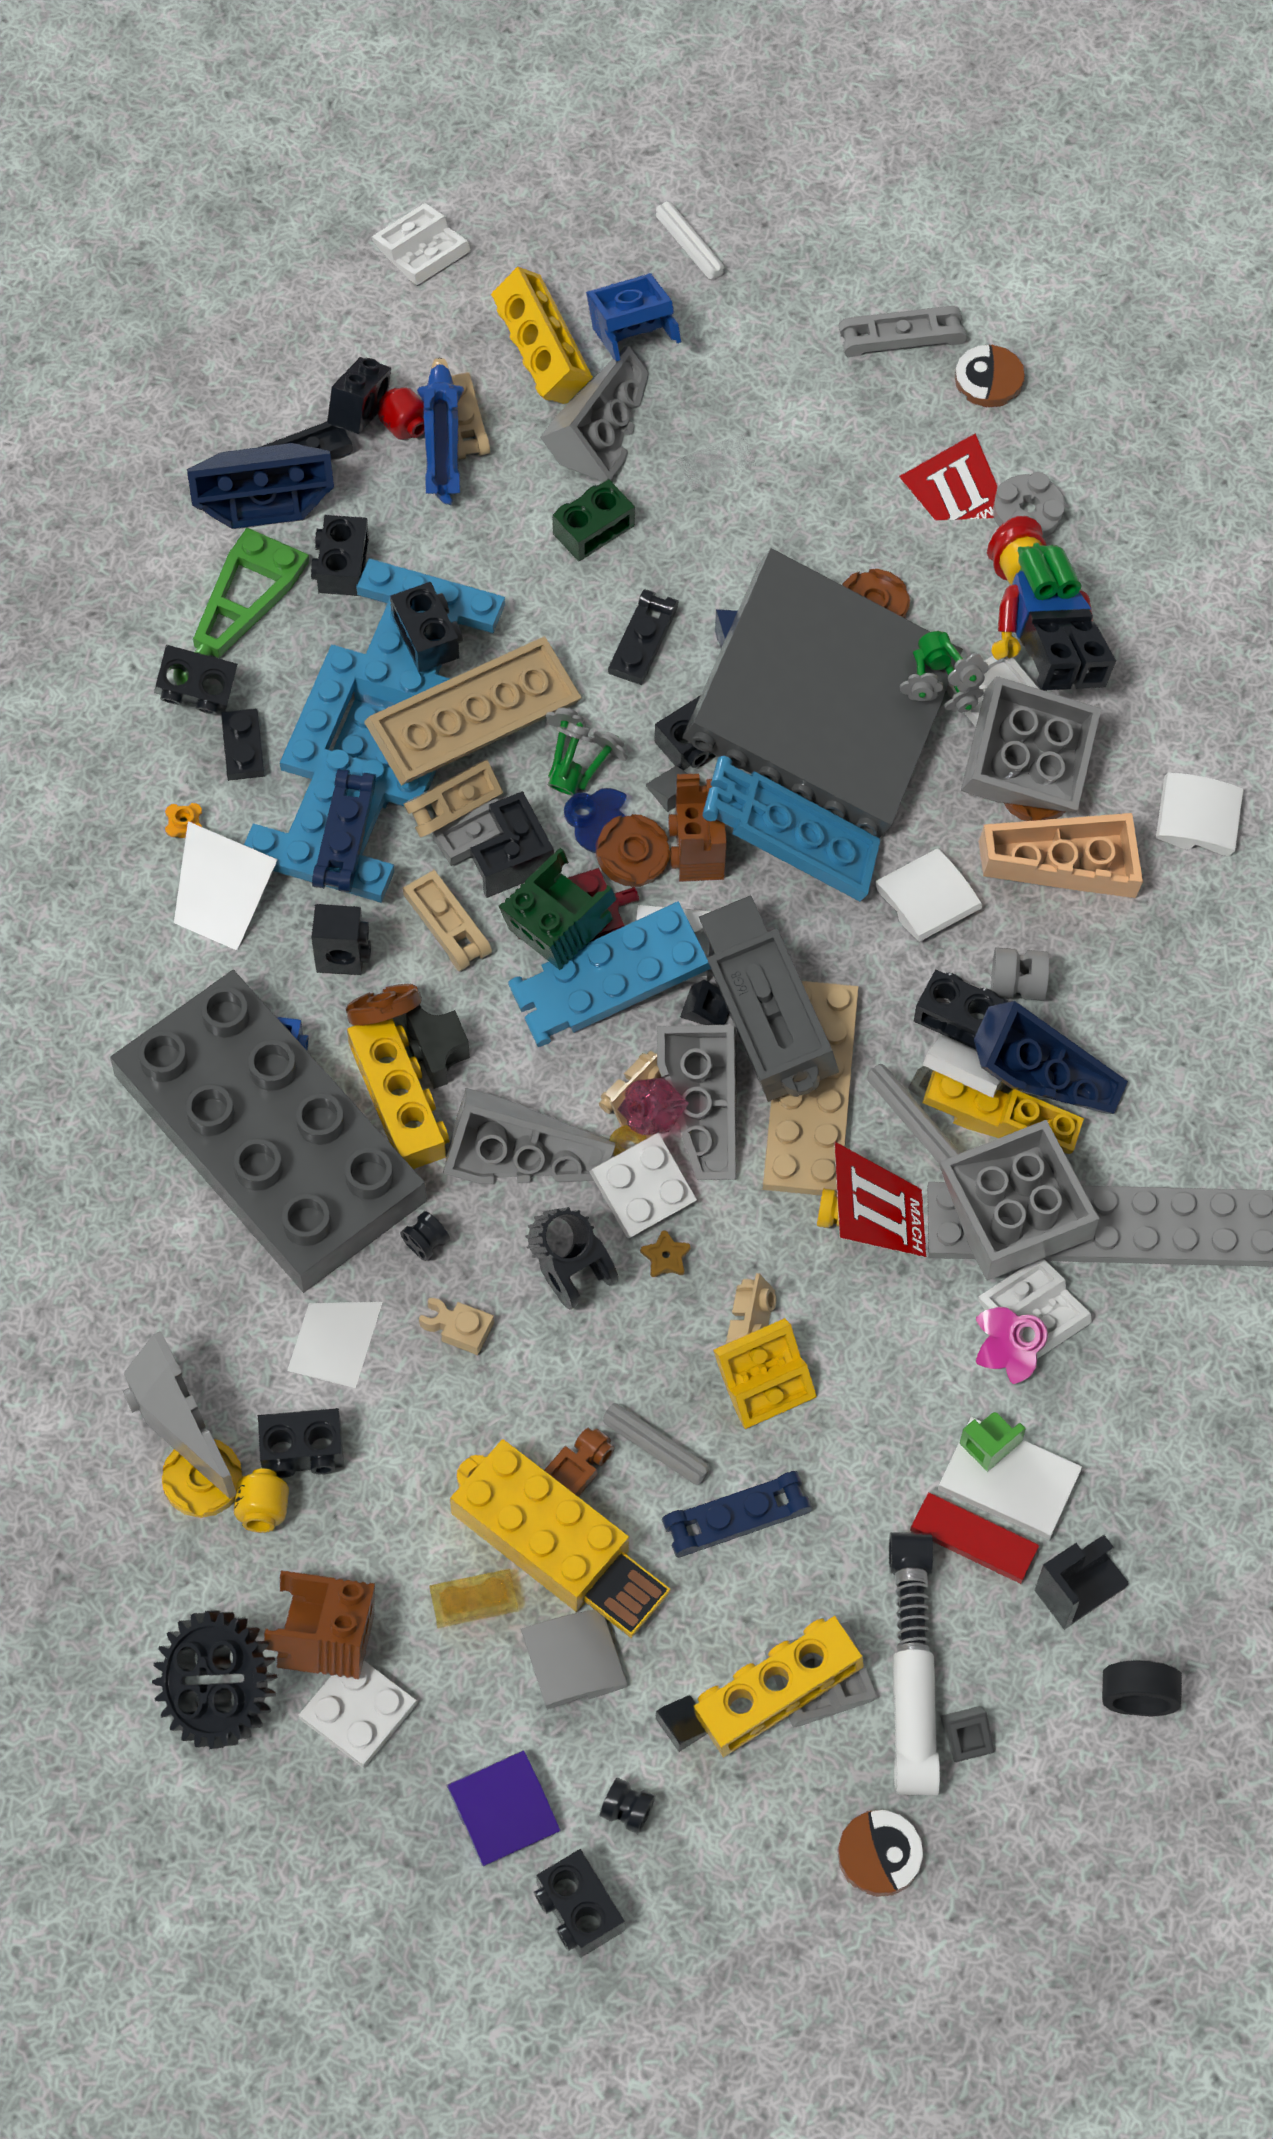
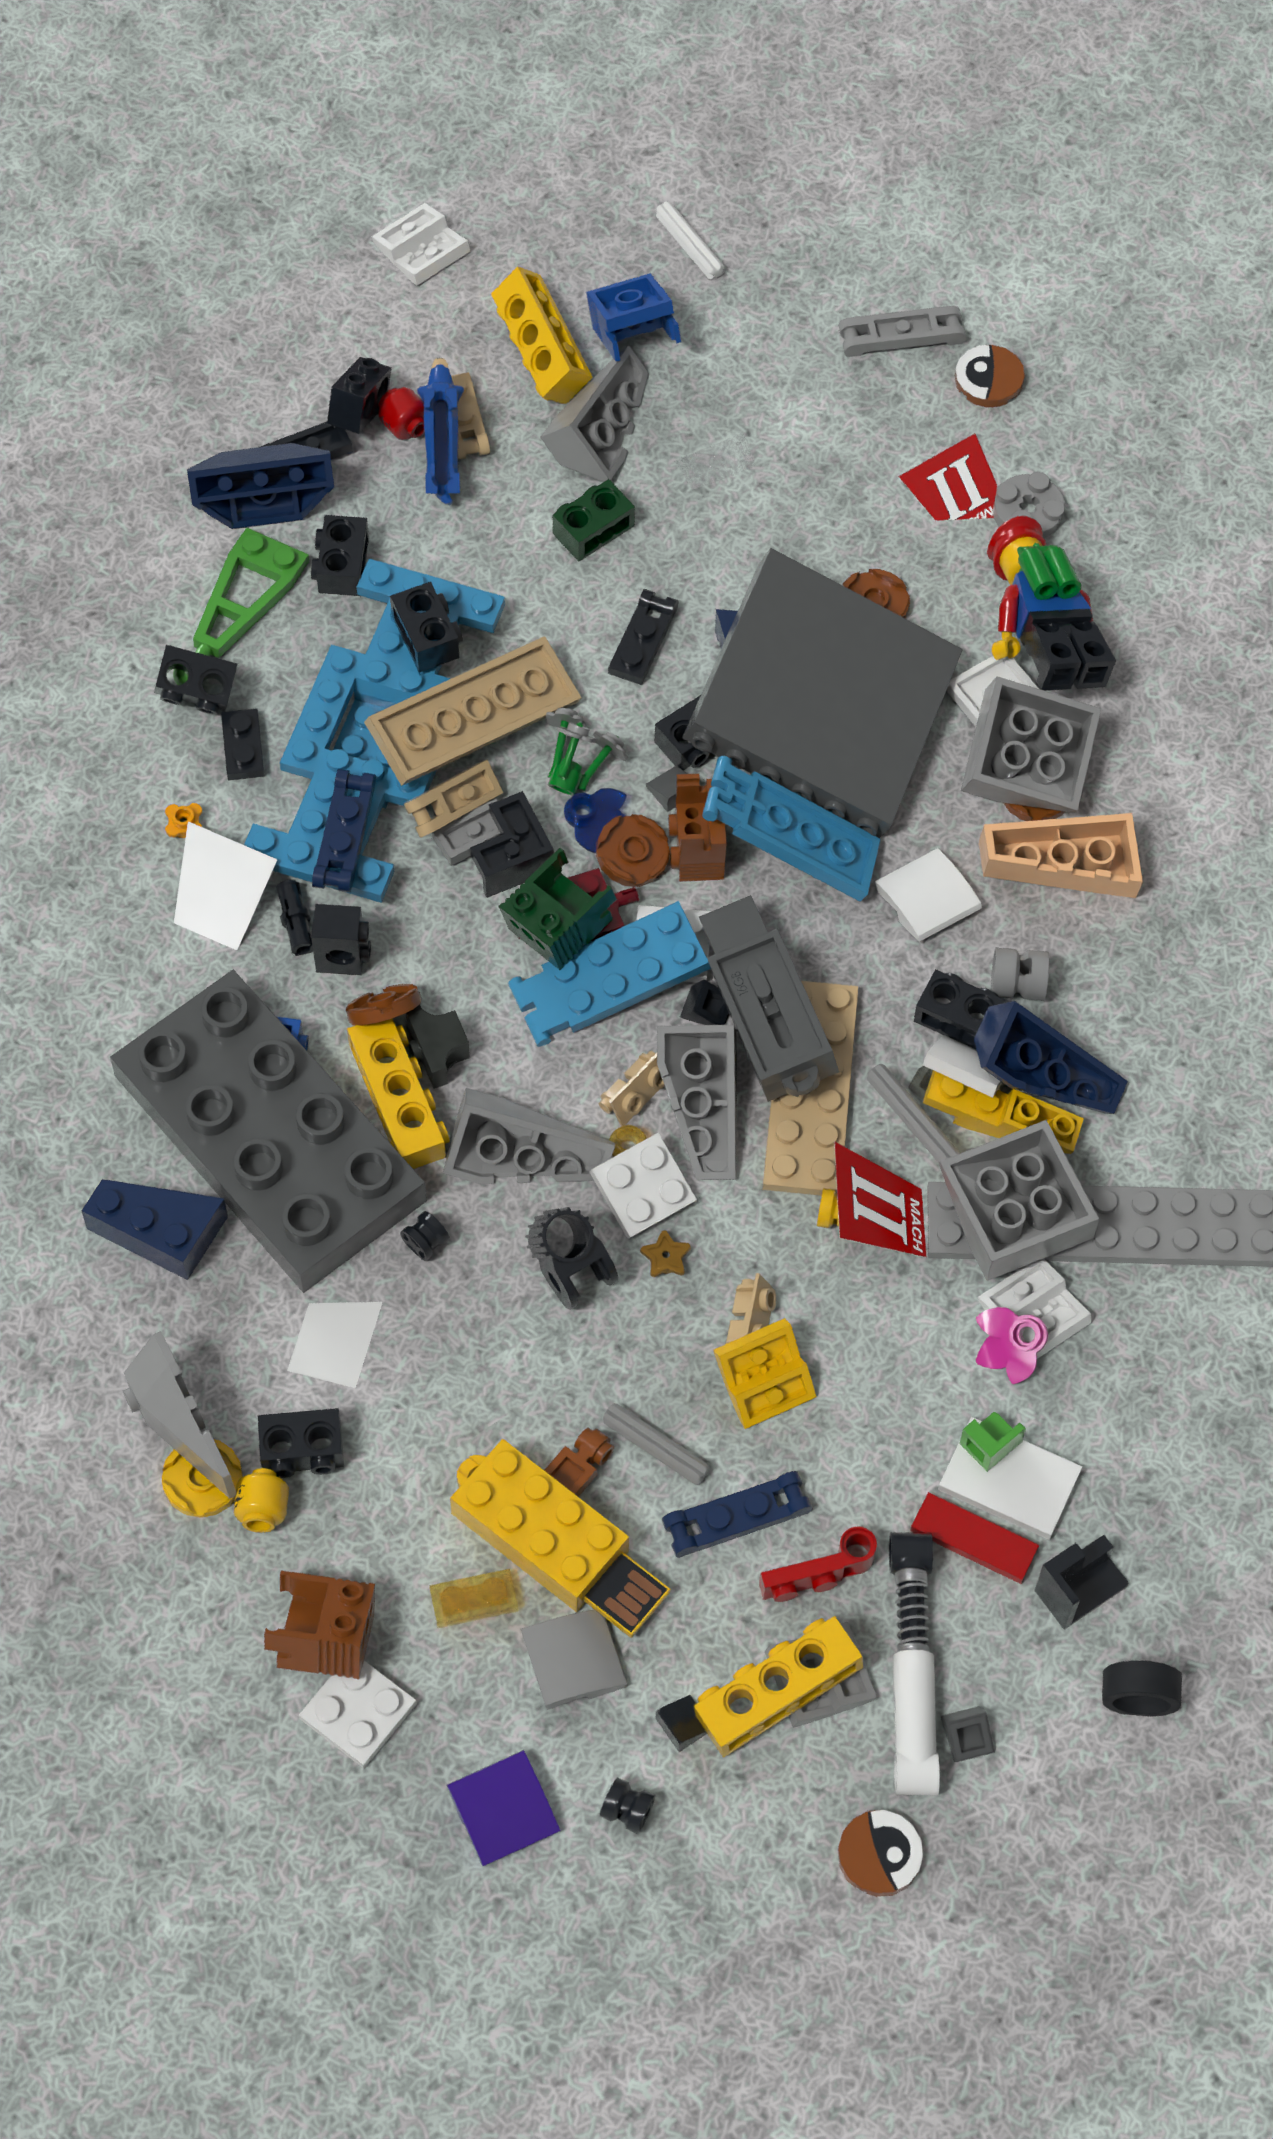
black gear [152,1610,277,1749] -> none
tan plate [403,870,492,971] -> none
tan plate [419,1298,494,1355] -> none
black brick [534,1849,625,1958] -> none
clear pink brick [617,1078,689,1136] -> none
light grey plant [900,631,989,713] -> none
white slope [1156,772,1243,856] -> none
none -> dark blue wedge [81,1179,228,1280]
none -> black pin [276,880,313,956]
none -> red plate [759,1526,877,1602]

